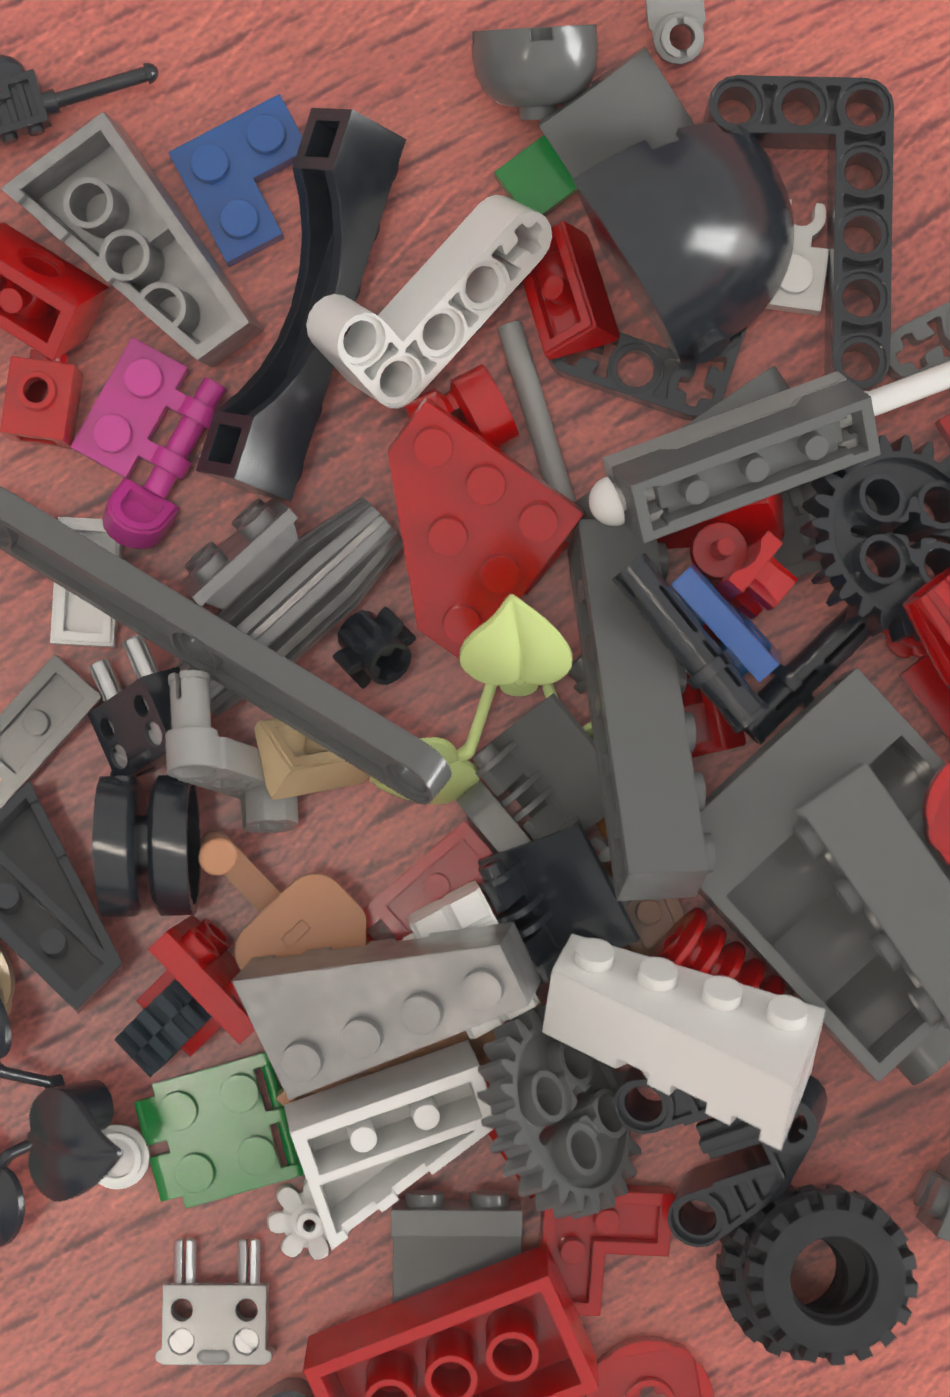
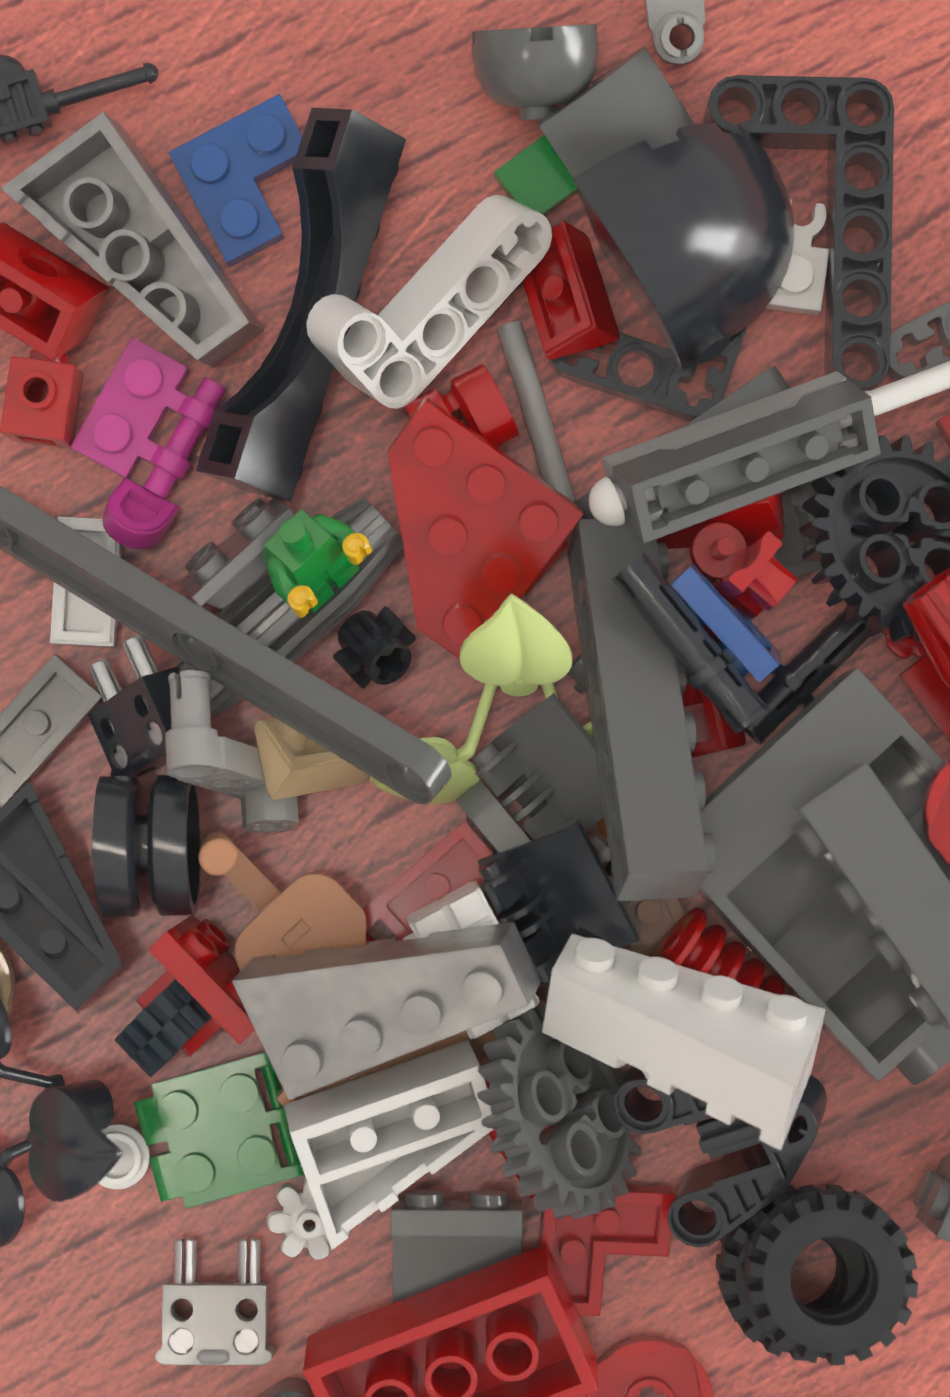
none -> green piece [262,509,372,618]

